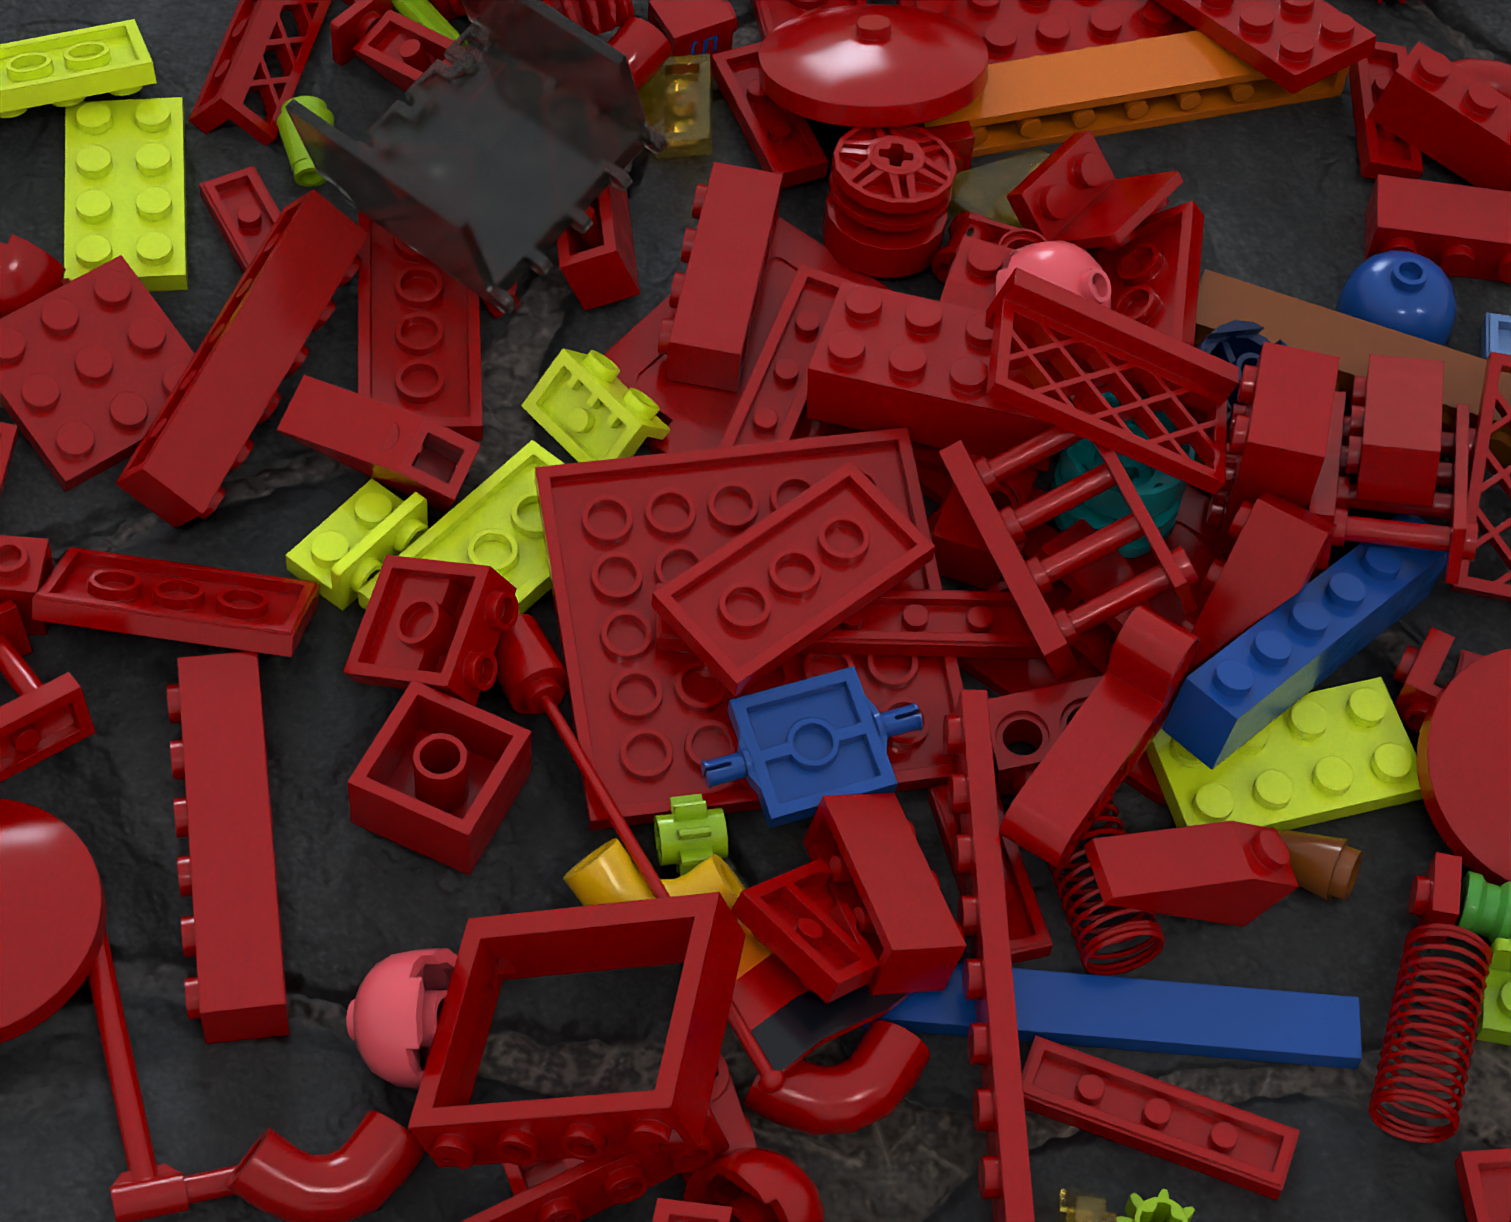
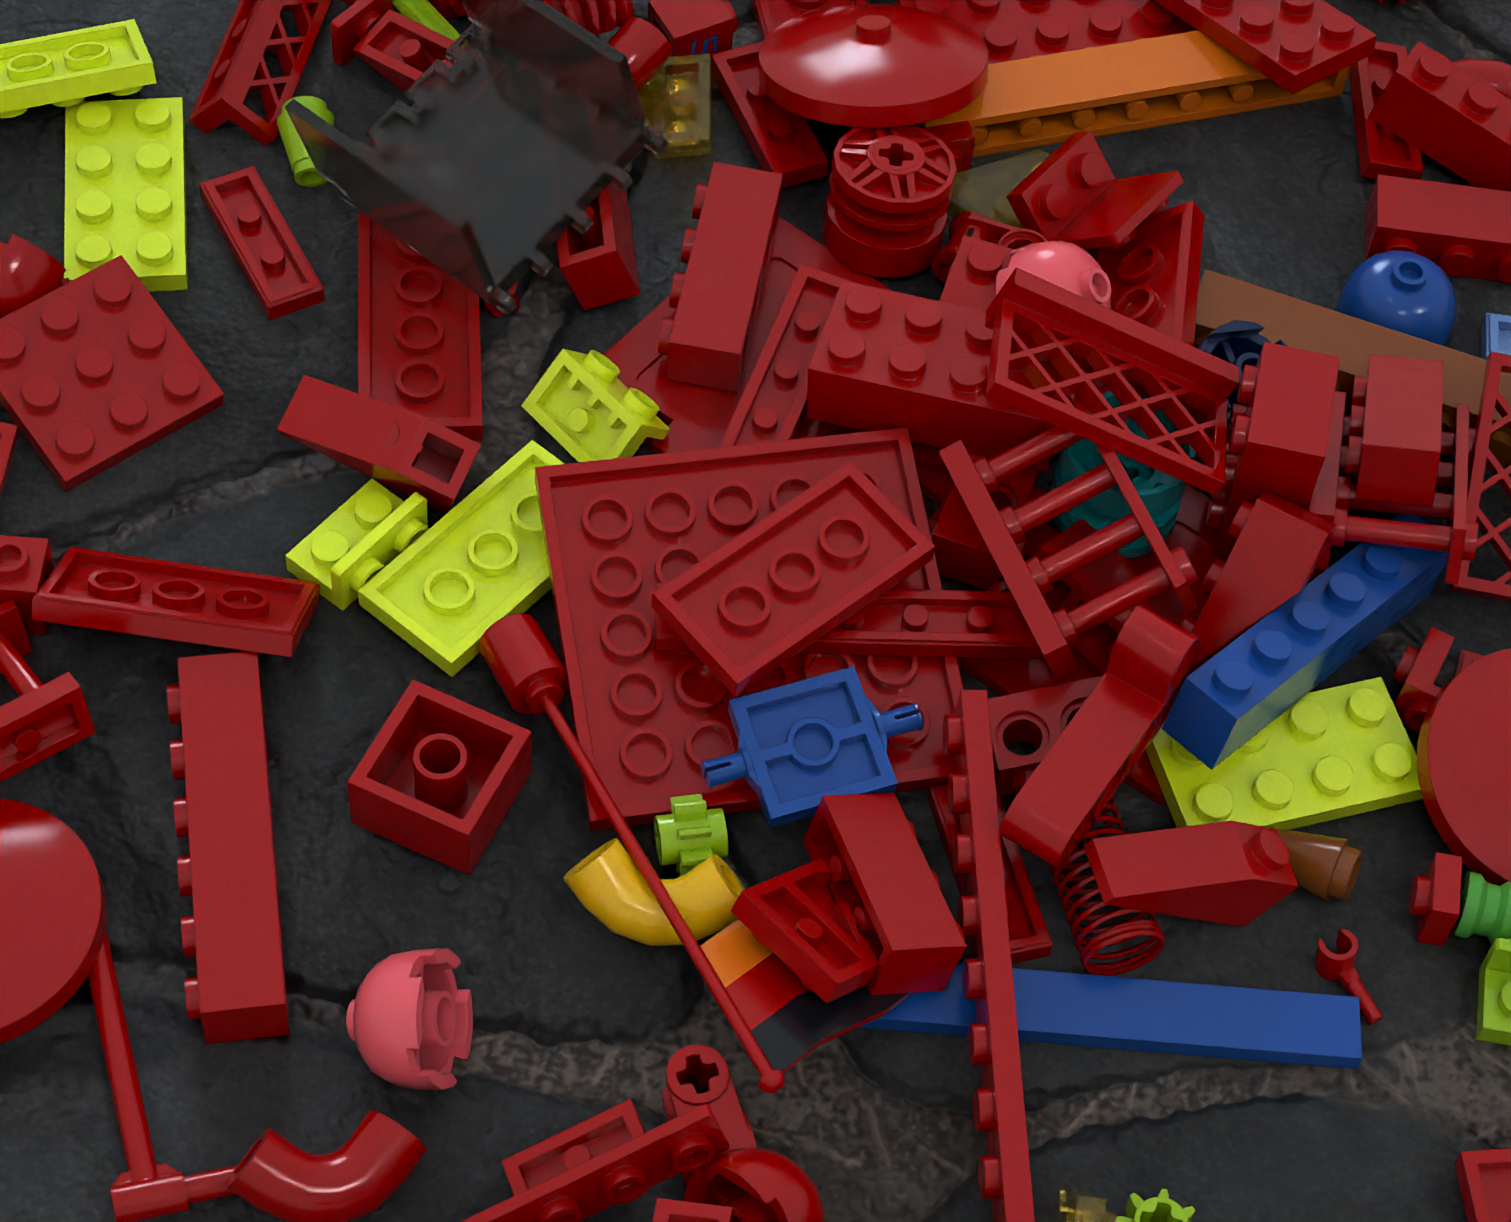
red brick [115,189,369,528] -> none
red plate [343,555,519,706] -> none
red window [408,892,746,1170] -> none
red cylinder [743,1020,930,1136] -> none
red tile [1022,1035,1300,1201] -> none
red piece [1367,923,1493,1143] -> none
none -> red hand [1314,929,1383,1026]

